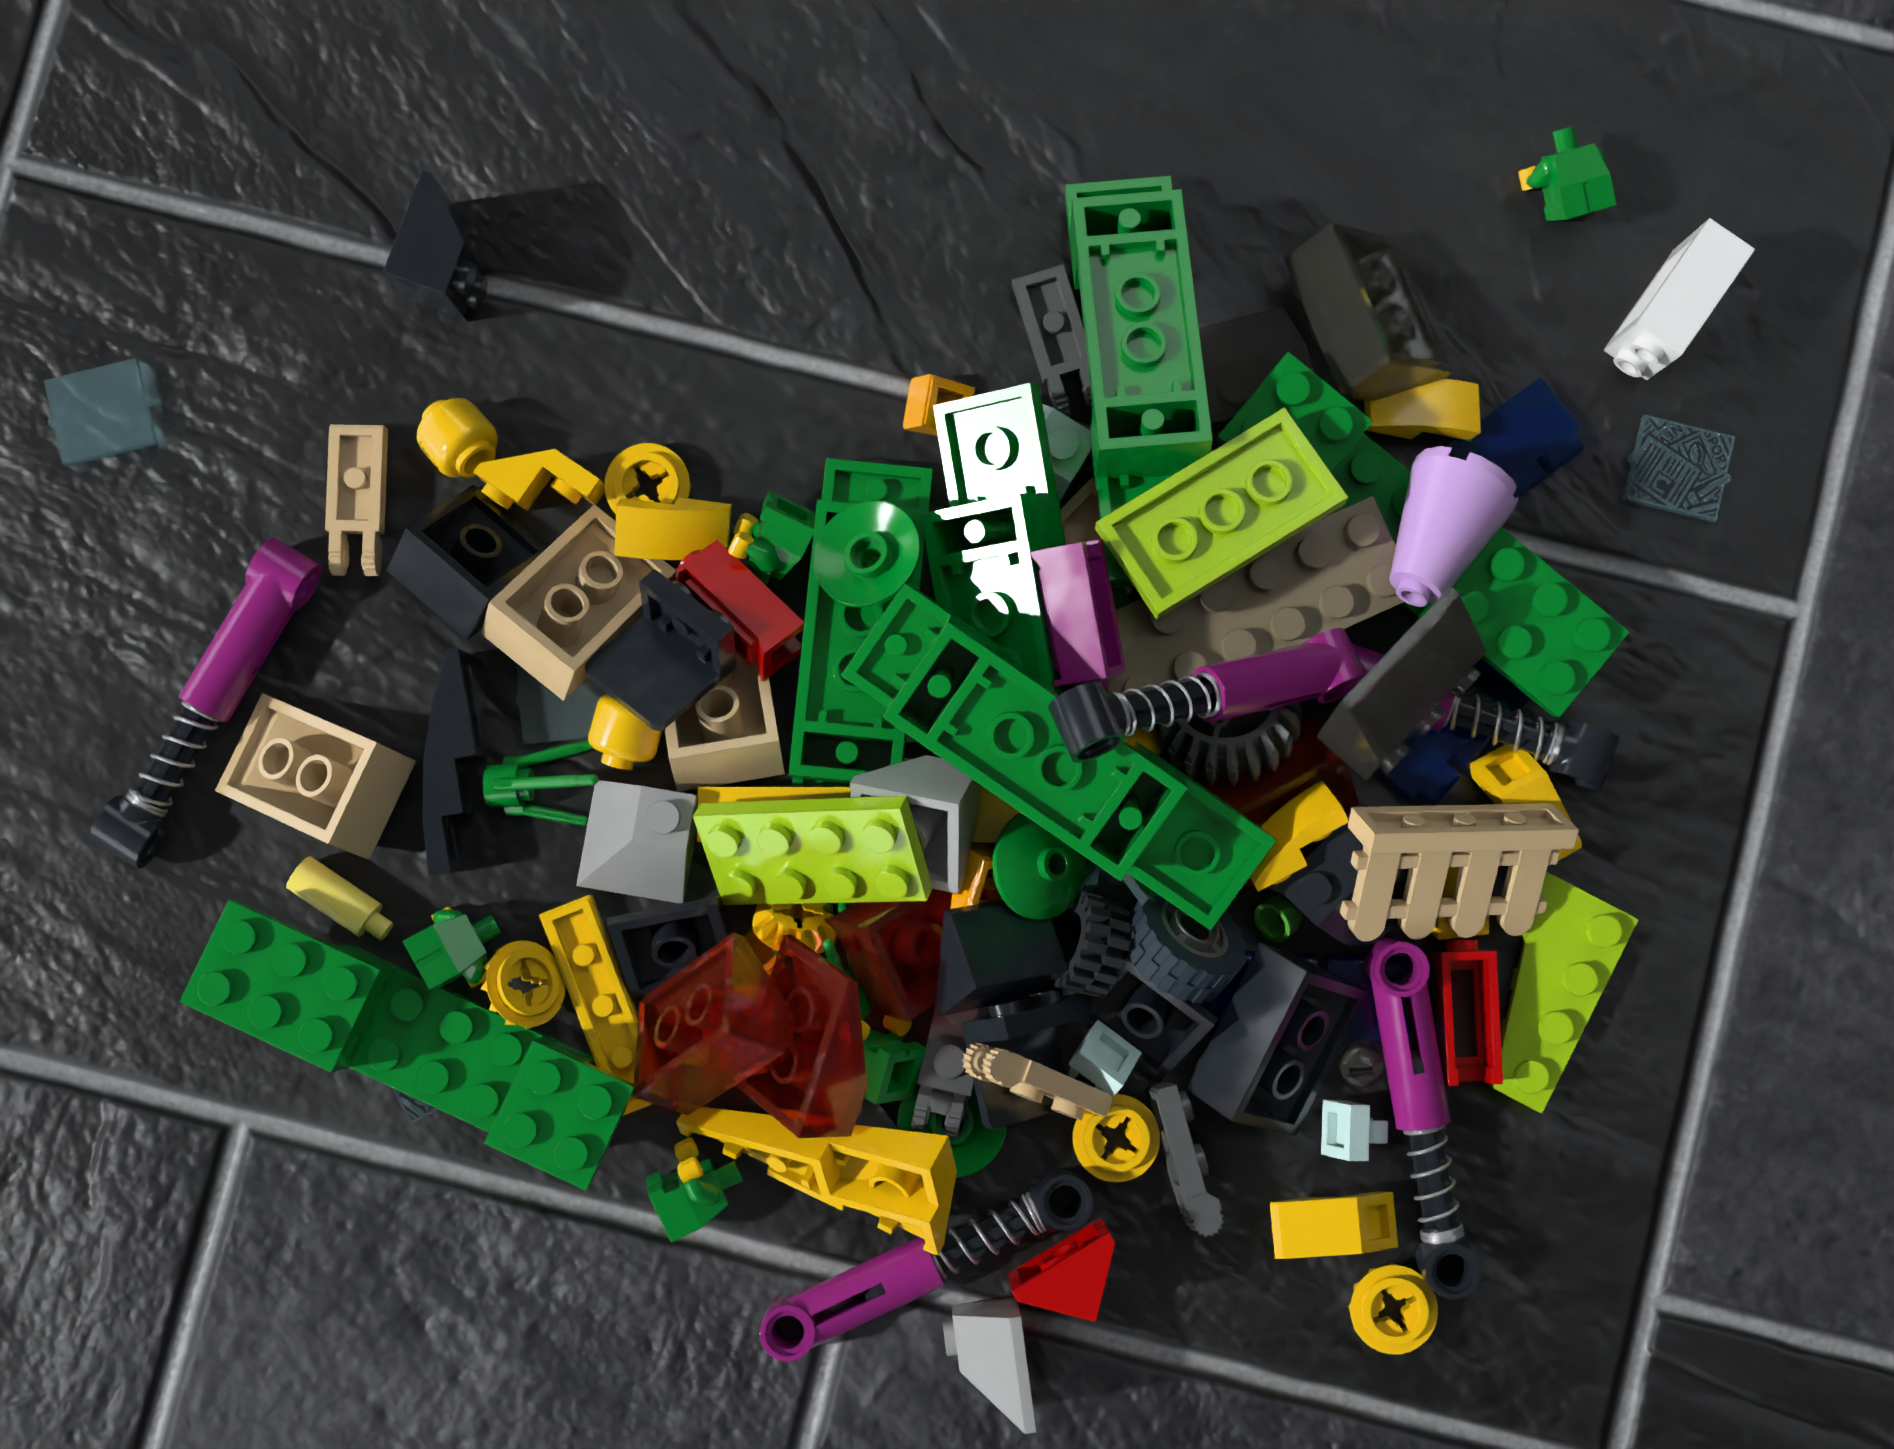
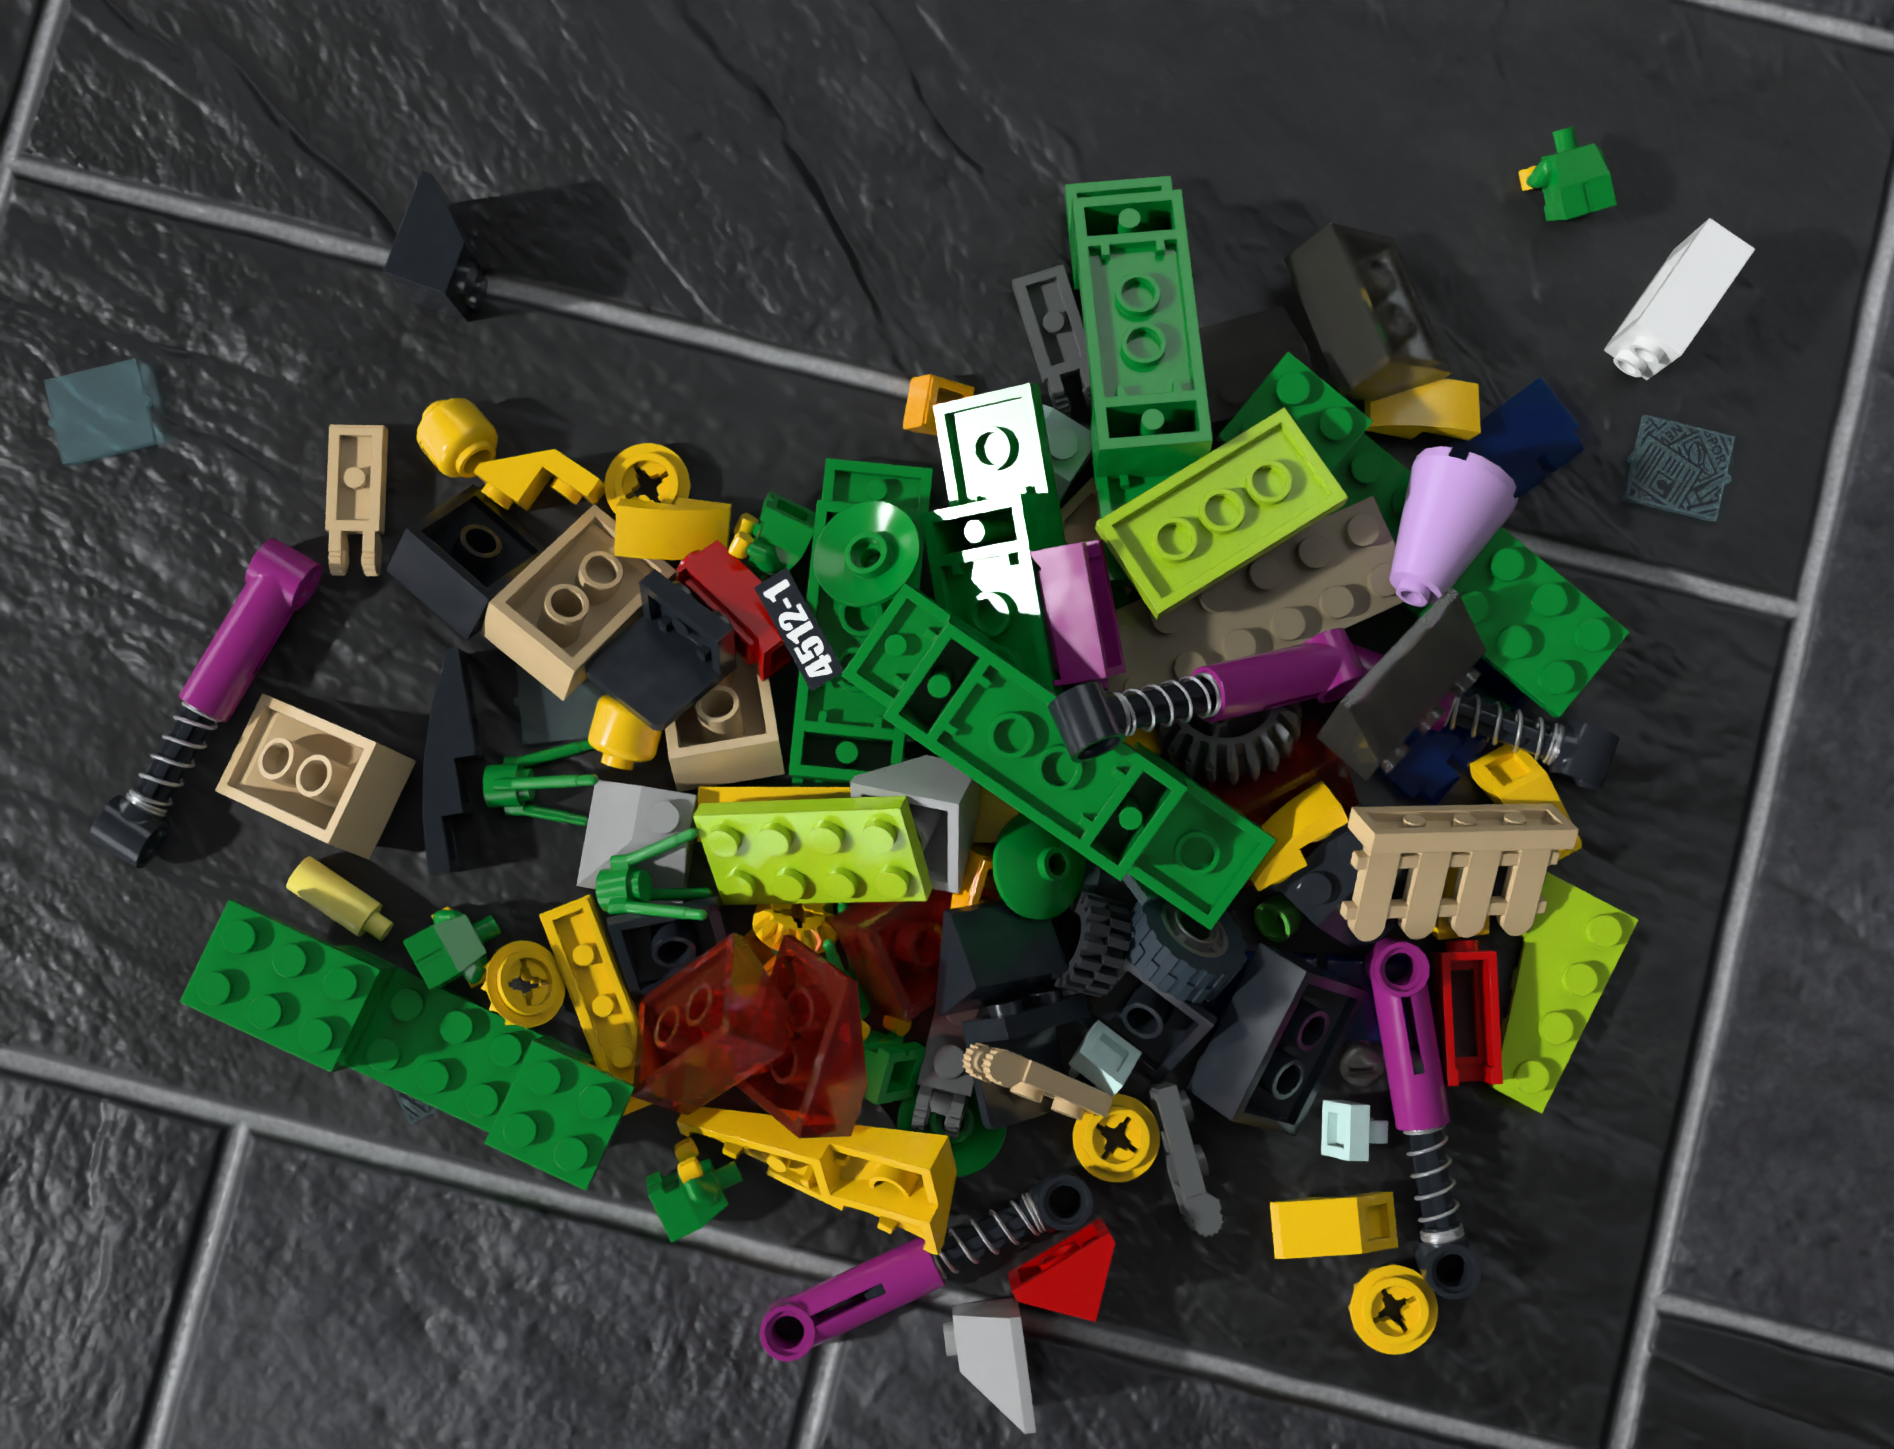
none -> green plant [595,828,713,920]
none -> black sticker [754,567,844,691]

